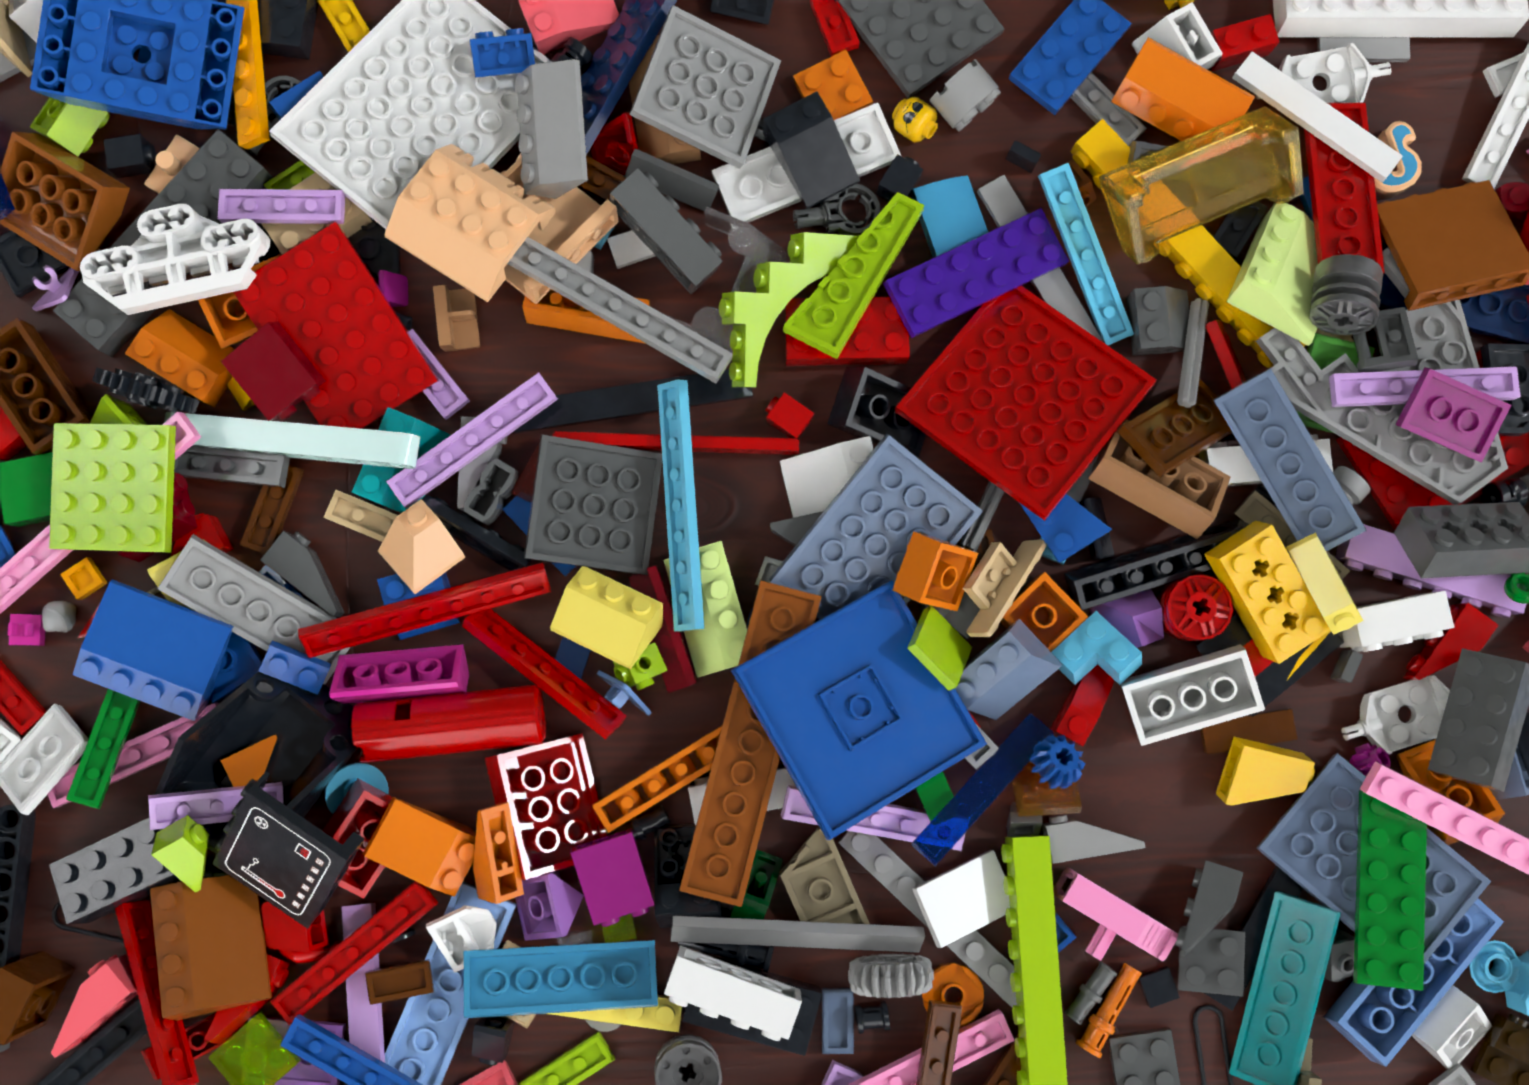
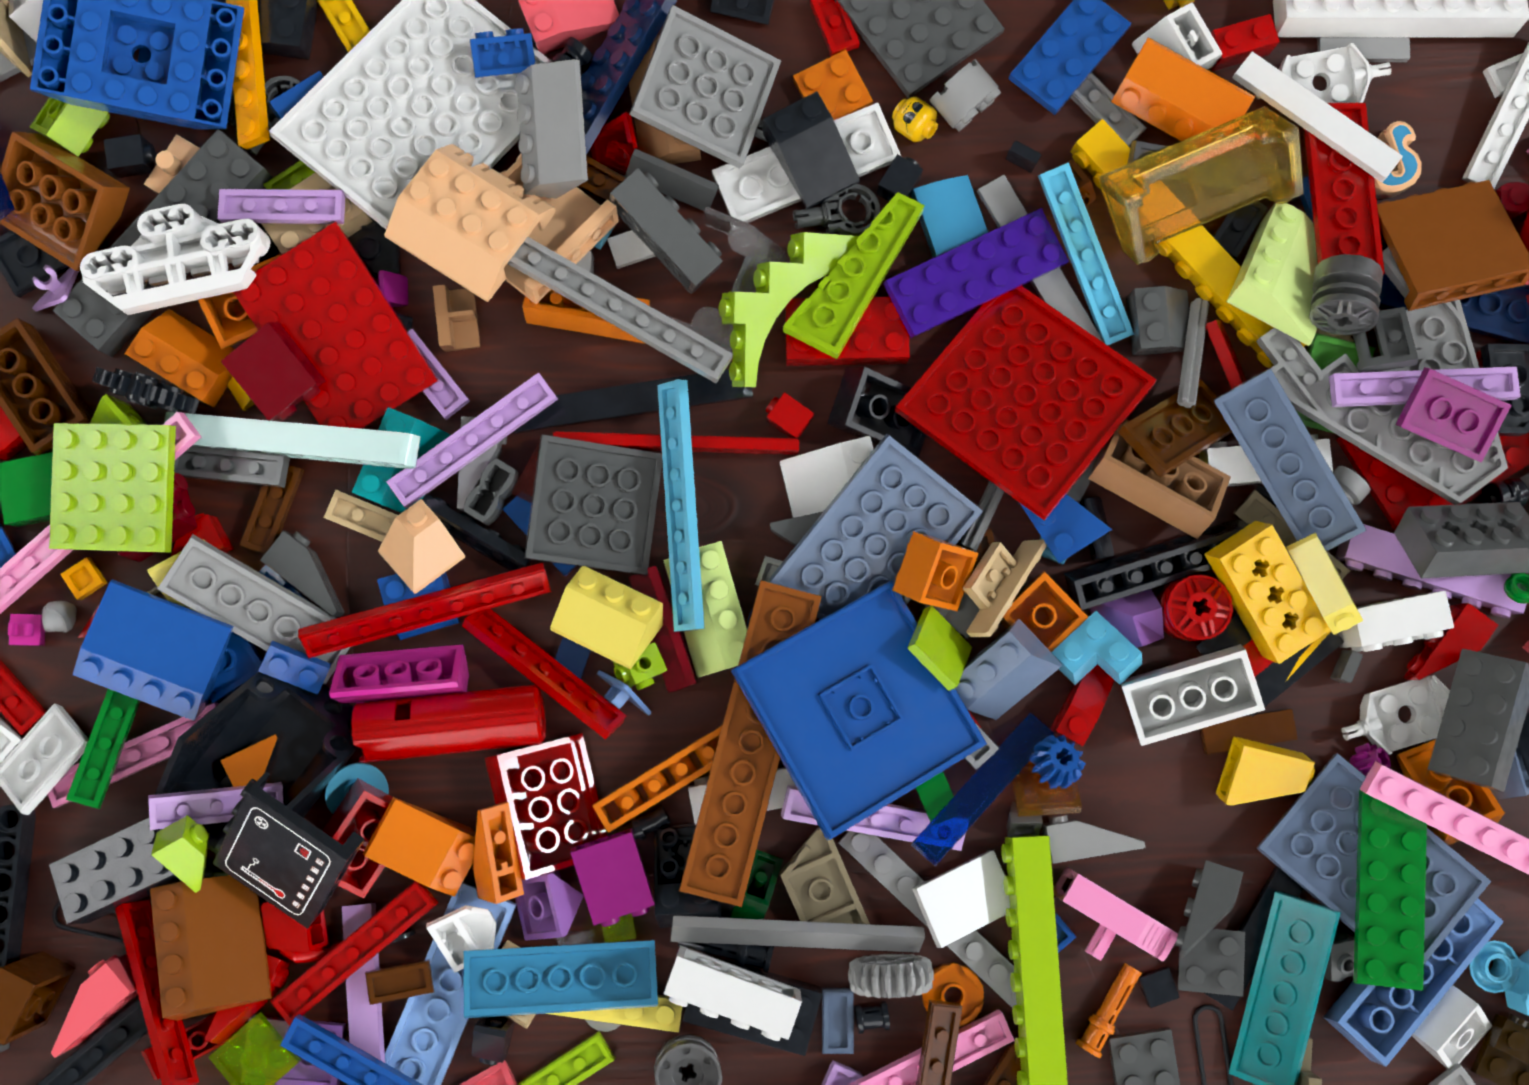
dark grey pin [1065,961,1117,1025] -> none

